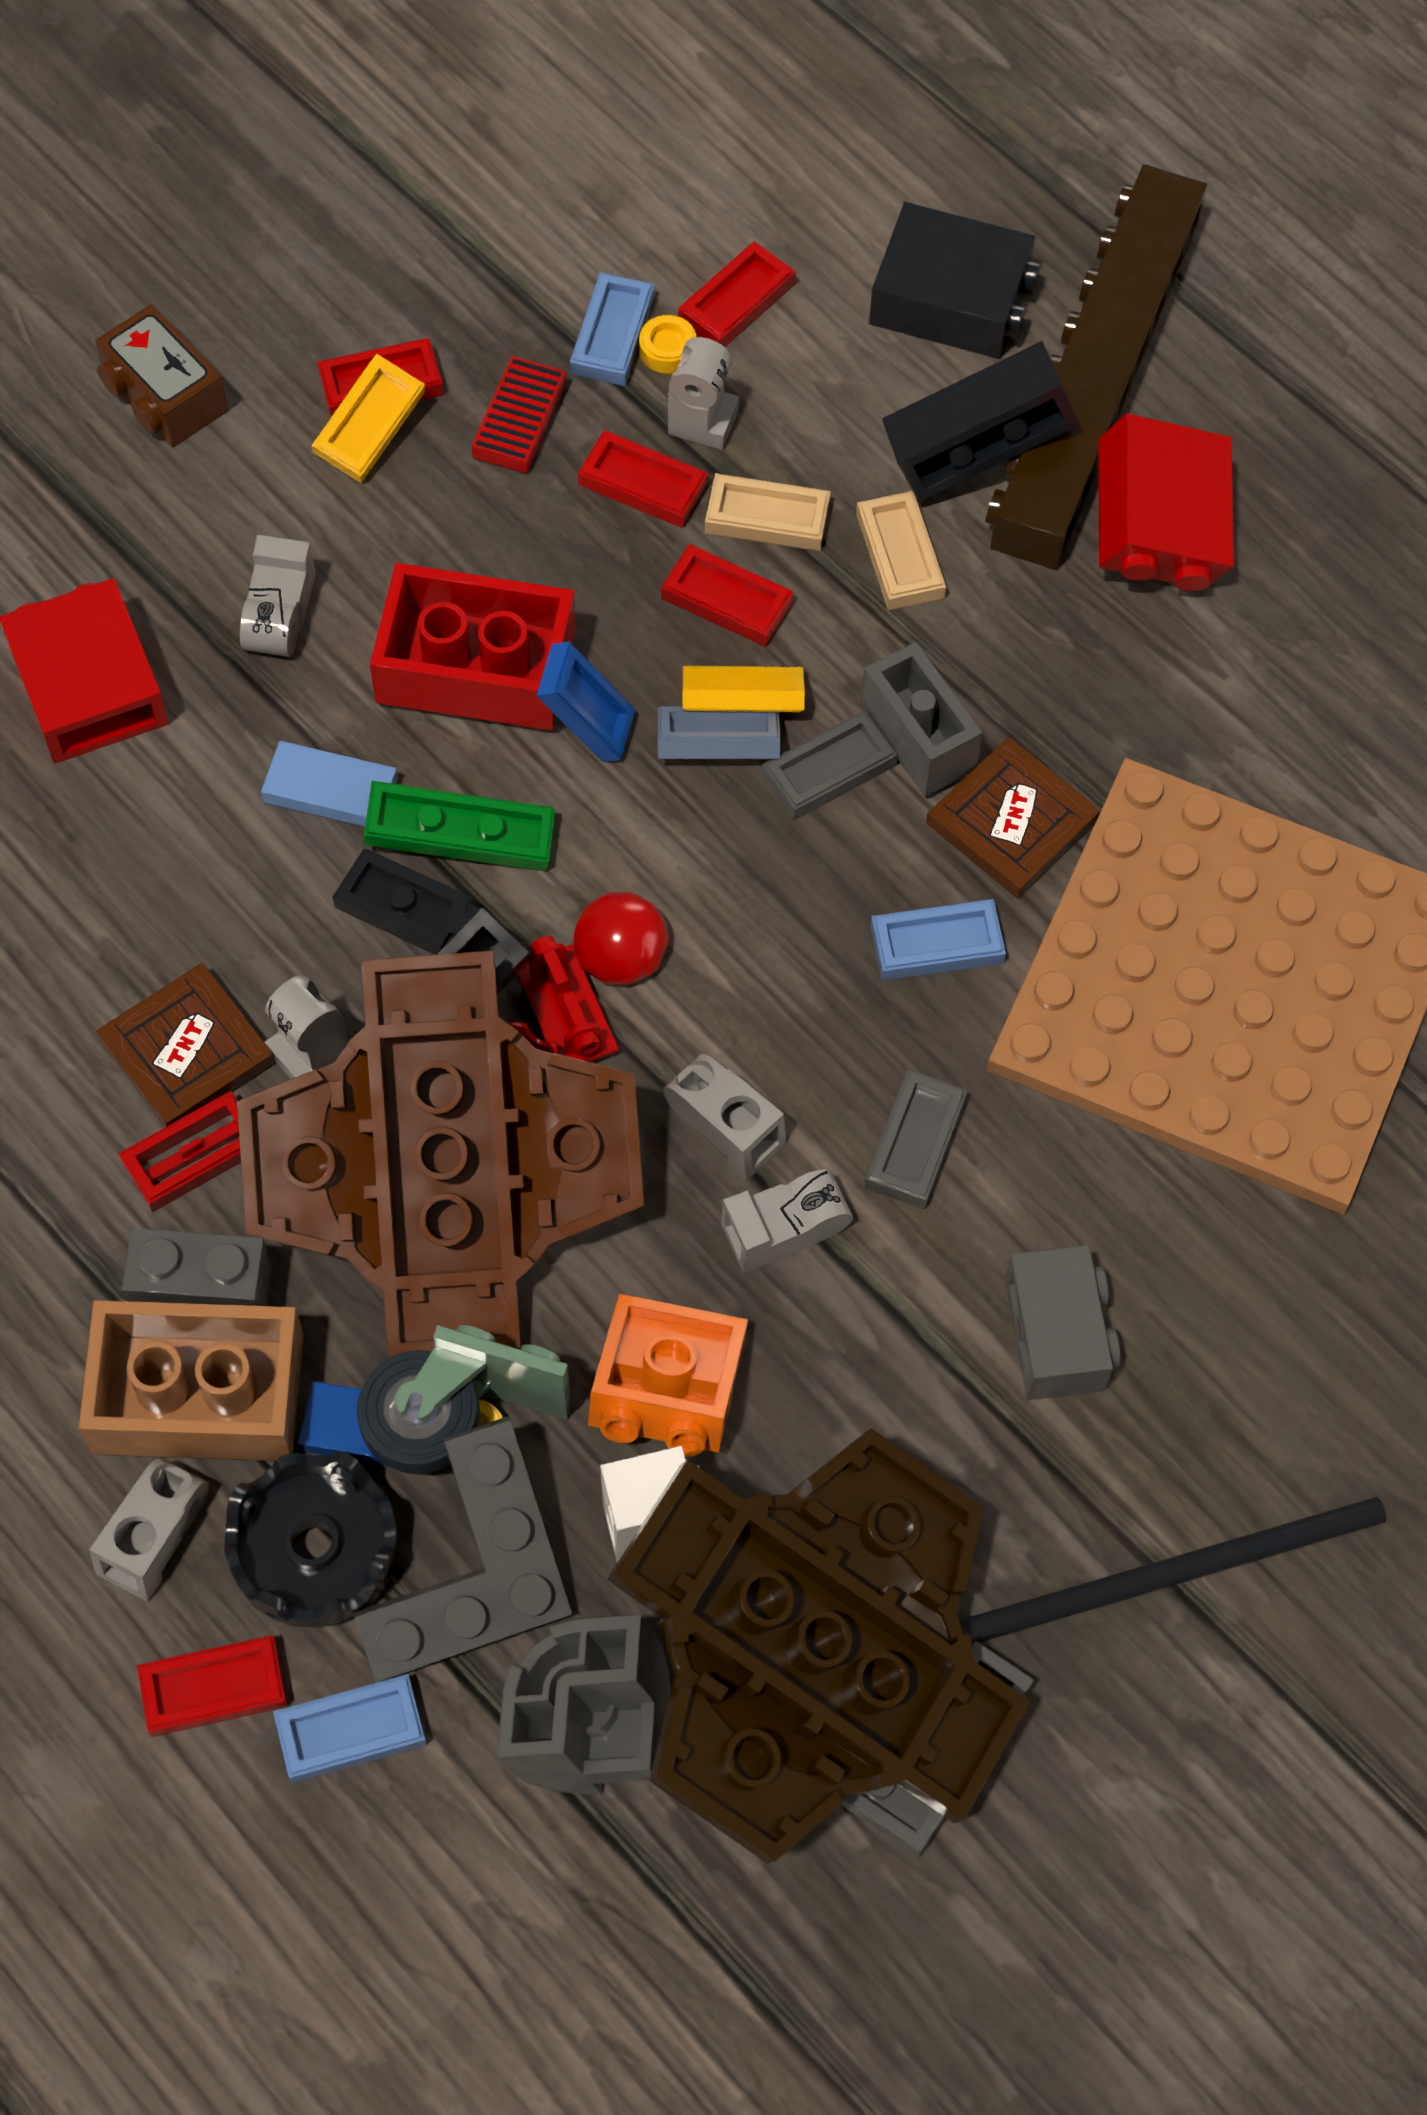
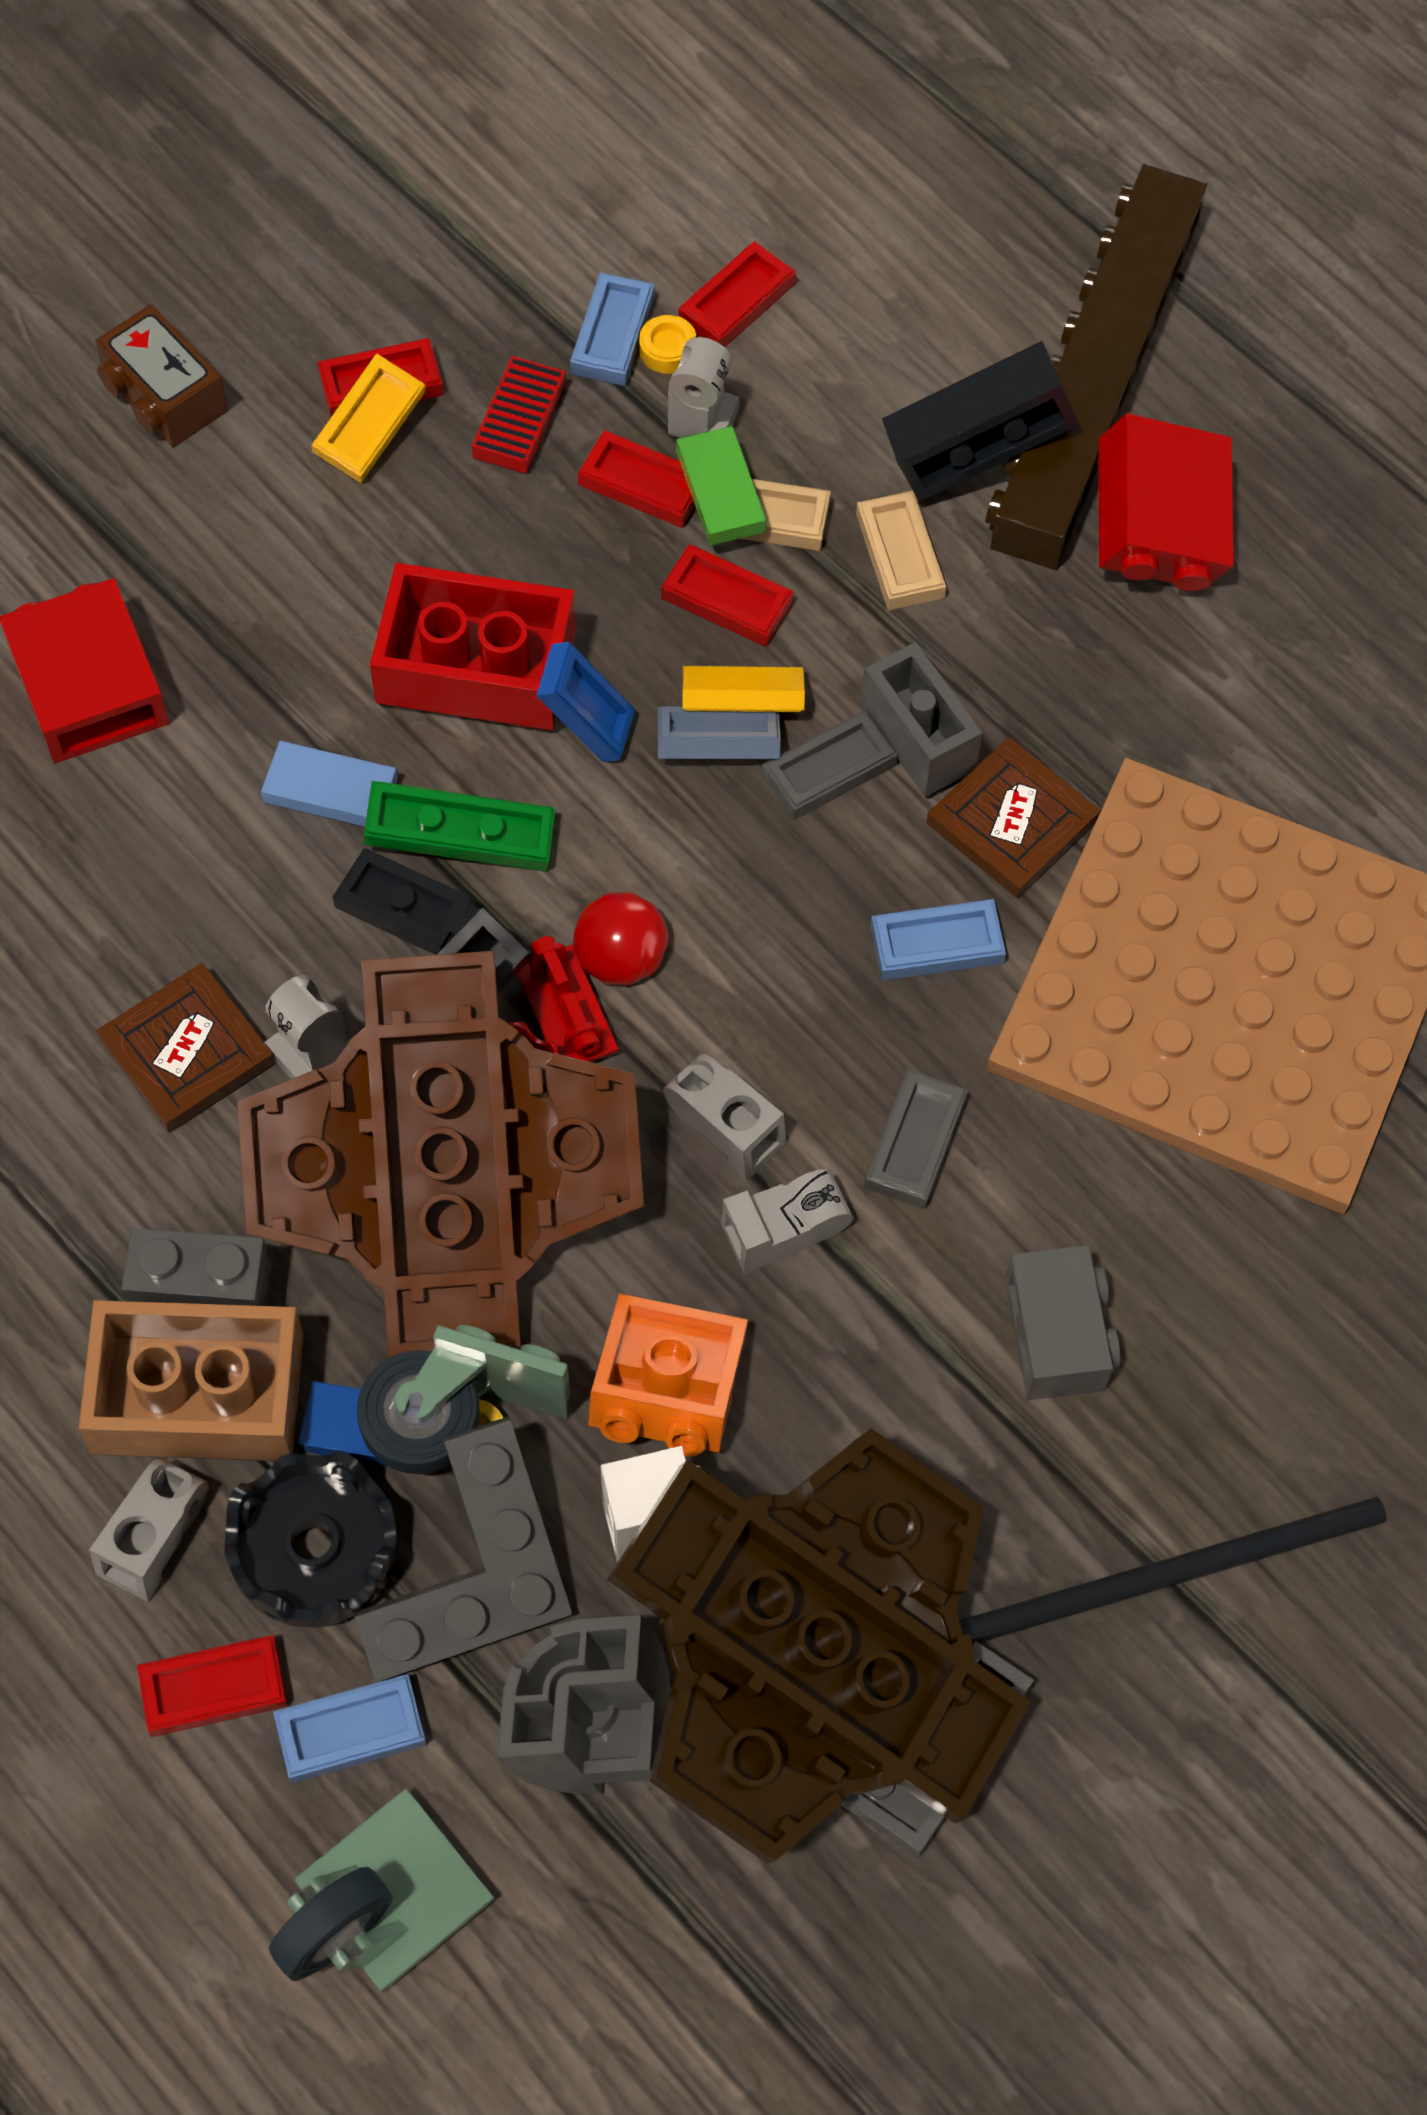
red tile [118,1091,241,1213] -> none
light grey leg [240,535,316,657] -> none
black brick [869,201,1041,359] -> none
none -> sand green plate [269,1788,494,1993]
none -> bright green tile [676,426,766,546]

